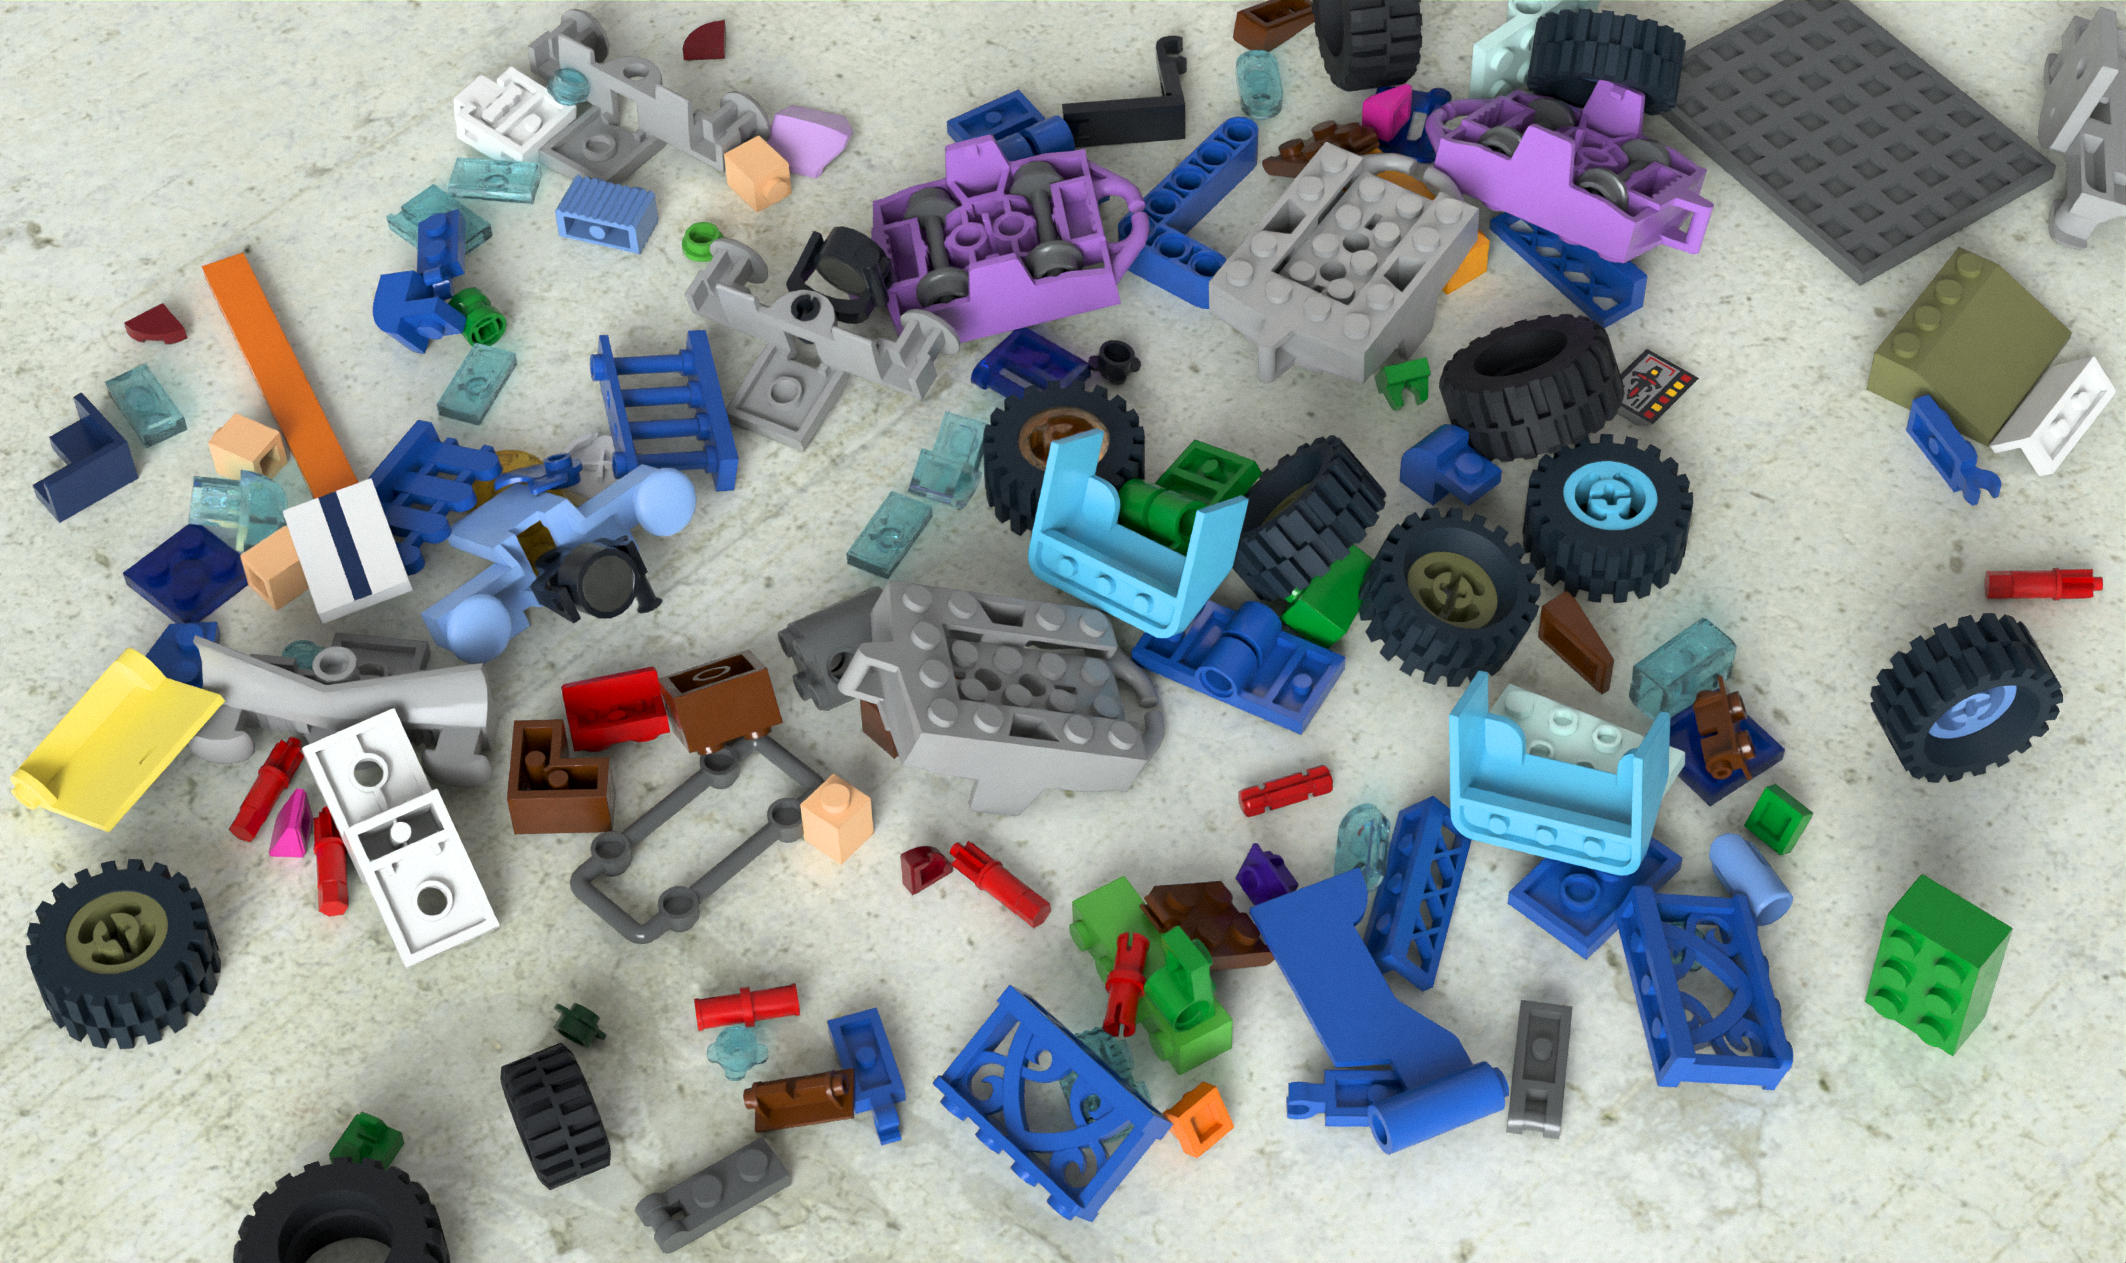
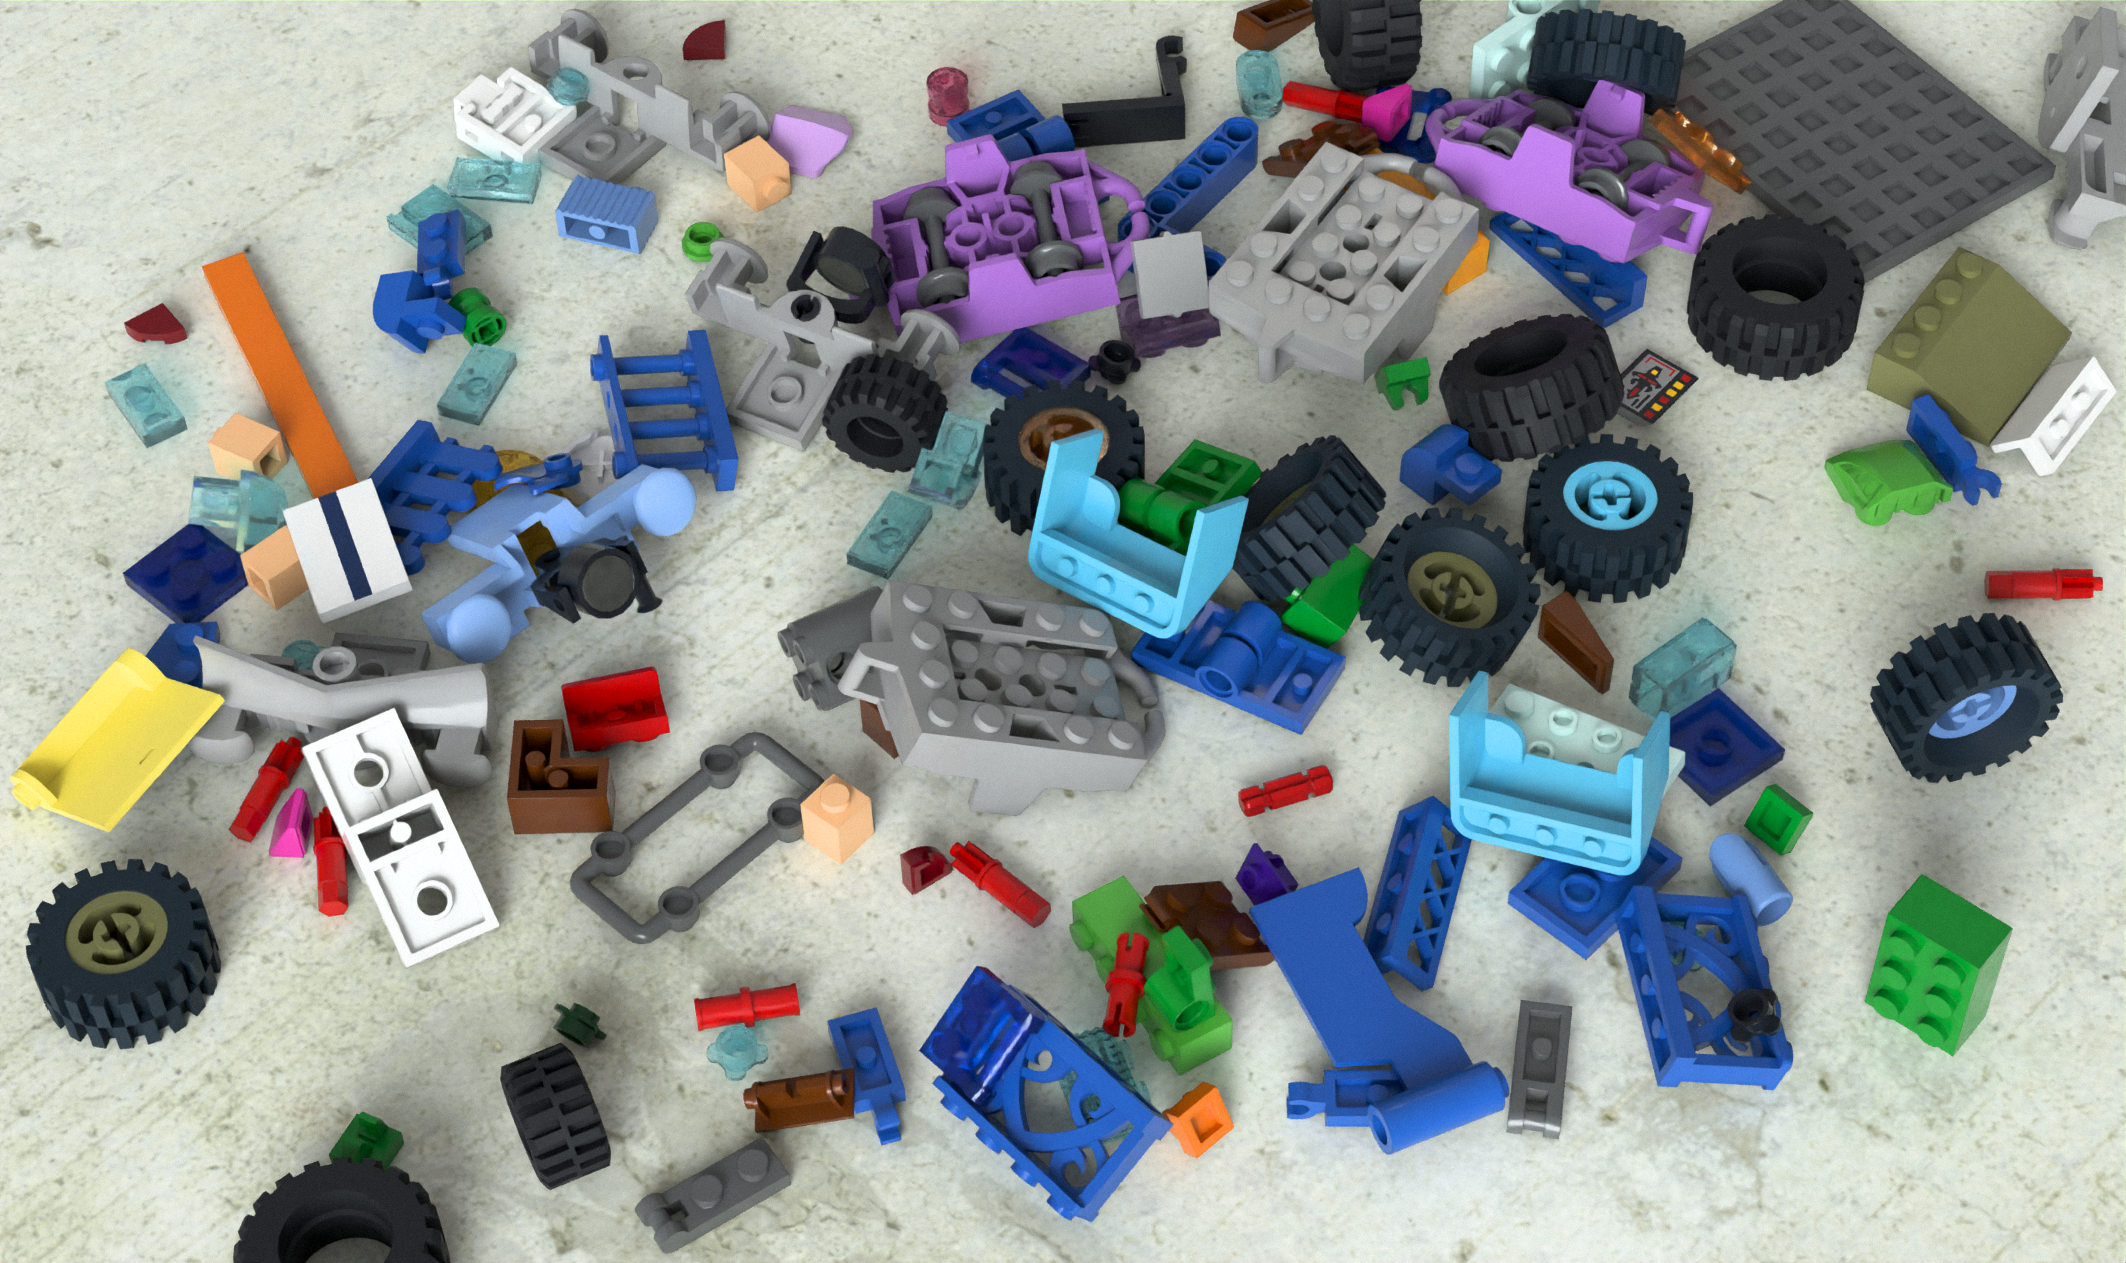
dark blue panel [32,392,139,523] -> none
reddish brown brick [657,649,783,755] -> none
clear light blue plate [1334,803,1390,893] -> none
reddish brown hinge [1693,675,1756,781] -> none
none -> black tyre [822,354,948,473]
none -> clear blue plate [919,966,1047,1107]
none -> clear pink wheel [926,67,970,127]
none -> clear purple bracket [1116,294,1221,358]
none -> light grey piece [1130,230,1209,319]
none -> red piece [1282,81,1369,124]
none -> clear orange plate [1649,108,1752,195]
none -> black tyre [1686,214,1865,381]
none -> black plate [1727,988,1782,1043]
none -> bright green slope [1824,440,1953,526]

